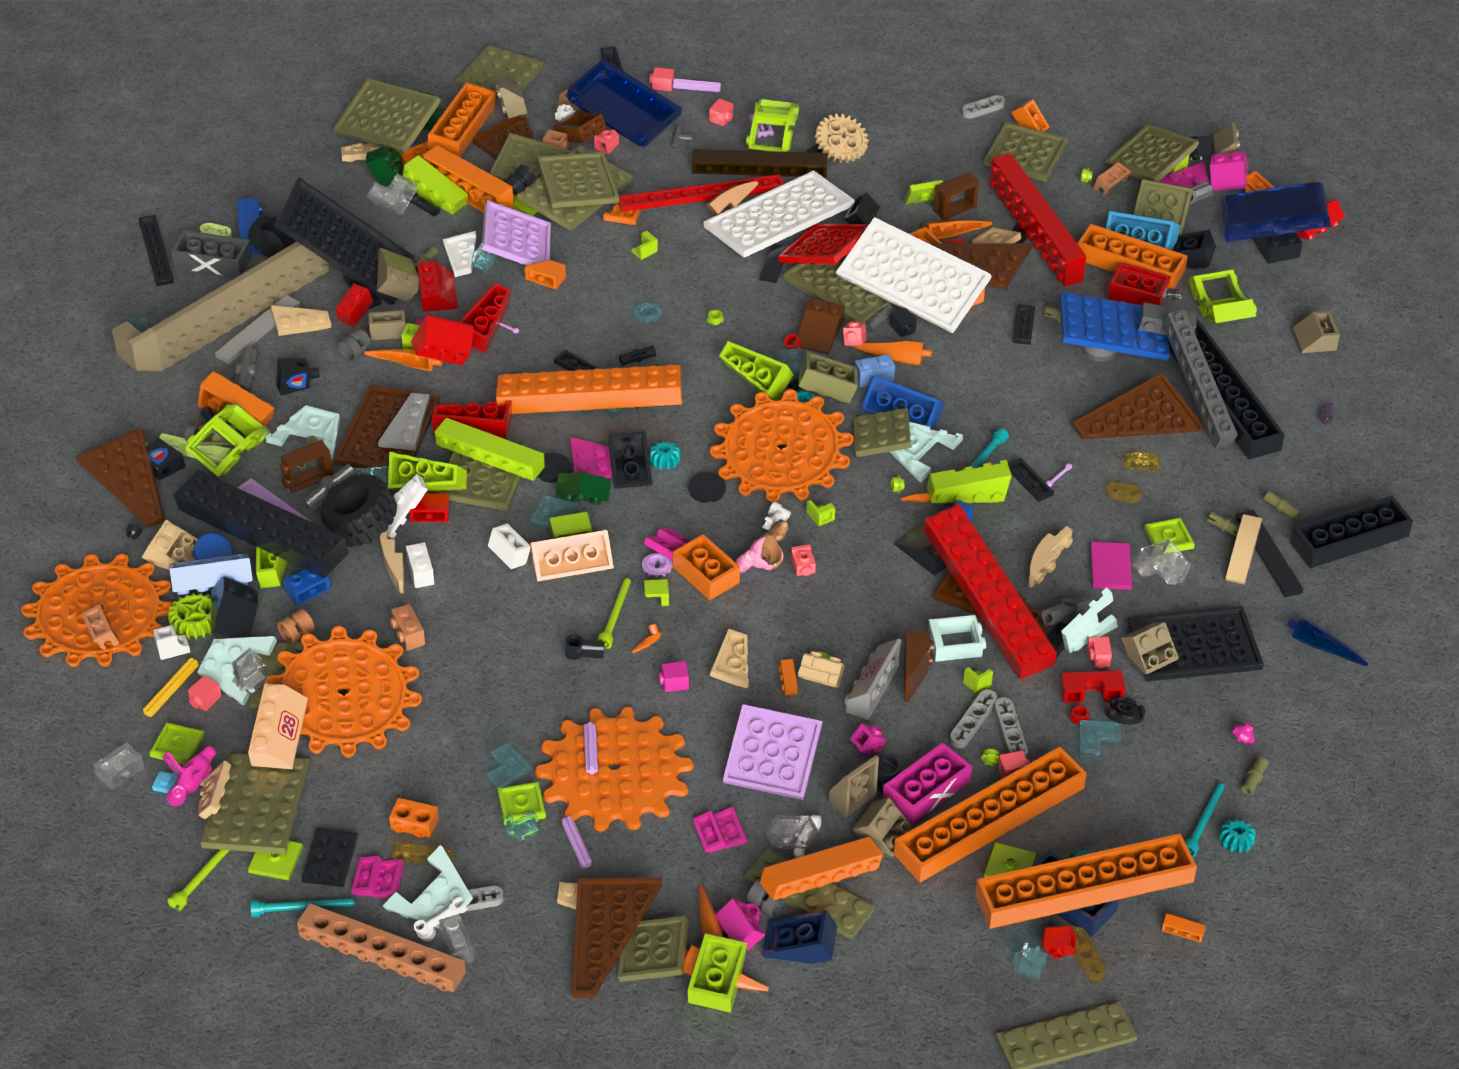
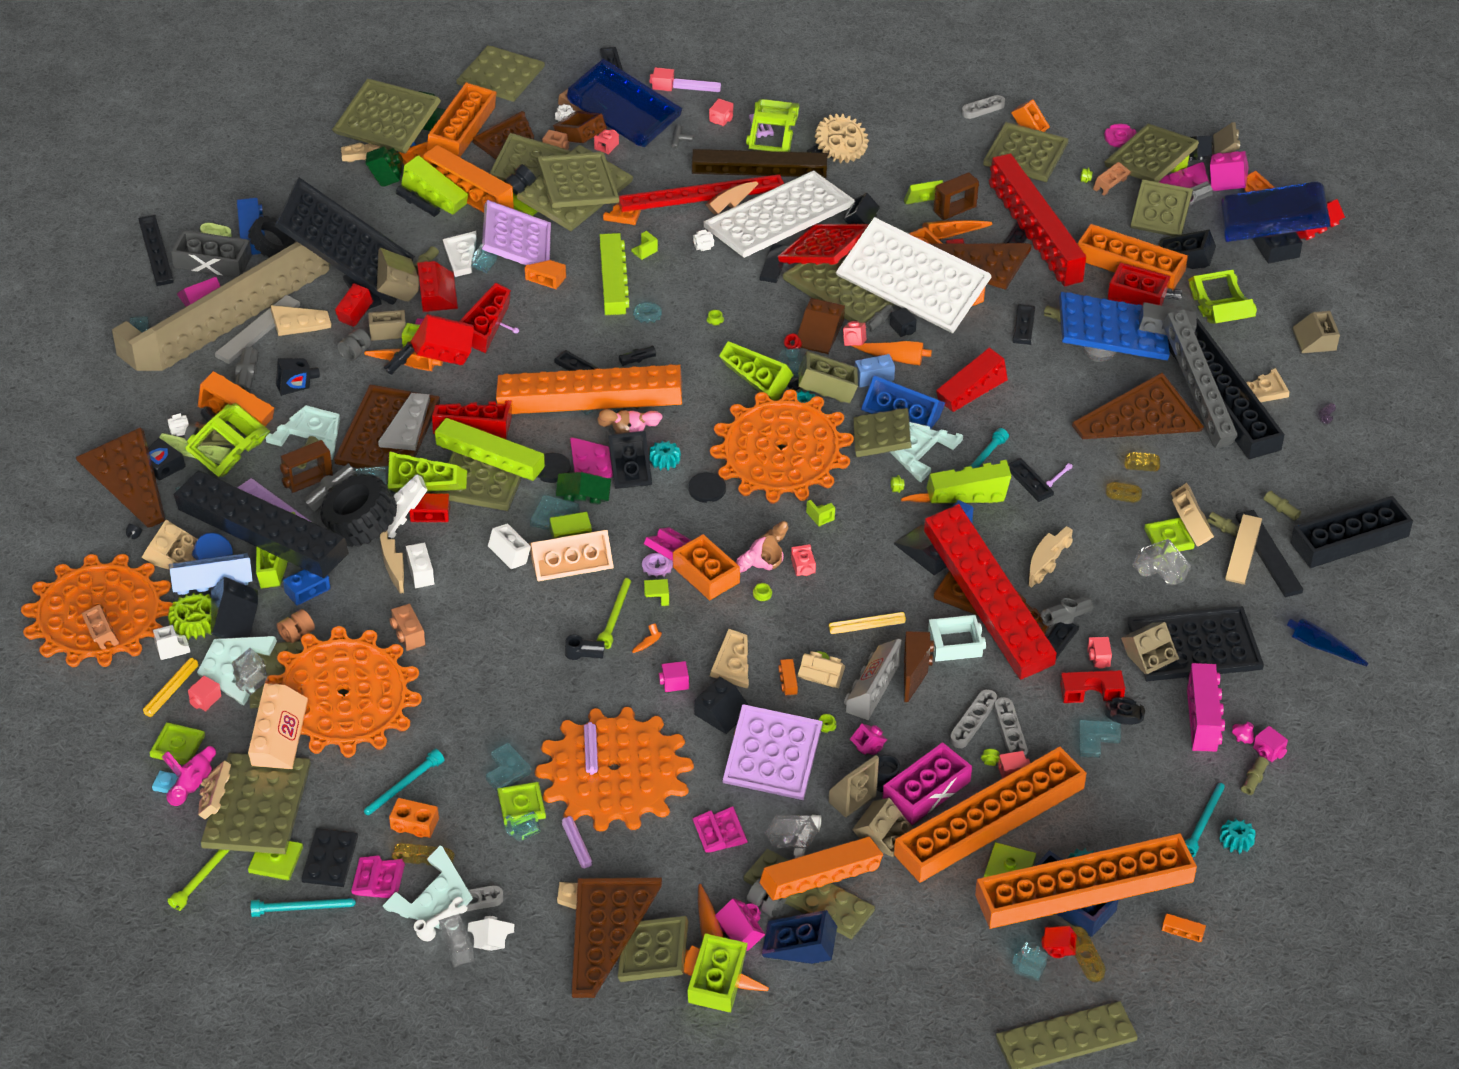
clear brick [93,742,144,791] -> none
nougat brick [297,904,466,992] -> none
clear brick [366,174,418,216] -> none
dark tan slope [496,76,528,118] -> none
white brick [762,502,791,531] -> none
lime panel [963,667,993,695] -> none
tan tile [972,227,1021,244] -> none
light aqua wing [1061,588,1118,653] -> none
red plate [1069,706,1090,725] -> none
dark pink tile [1090,542,1132,590] -> none
dark azure slope [1106,211,1180,250] -> none
none -> white gear [168,413,189,437]
none -> dark pink slope [177,277,221,307]
none -> teal piece [364,748,445,815]
none -> black pin [384,342,415,375]
none -> white brick [468,916,514,951]
none -> hair [597,409,663,434]
none -> lime brick [600,233,629,315]
none -> white gear [693,229,714,251]
none -> black slope [694,676,749,734]
none -> lime plate [753,583,772,601]
none -> lime plate [819,714,836,733]
none -> yellow axle [829,612,906,634]
none -> red wedge [936,347,1008,412]
none -> dark pink tile [1104,124,1137,148]
none -> tan slope [1171,483,1214,547]
none -> dark pink brick [1187,663,1225,752]
none -> tan wing [1239,368,1289,402]
none -> dark pink brick [1253,726,1288,762]

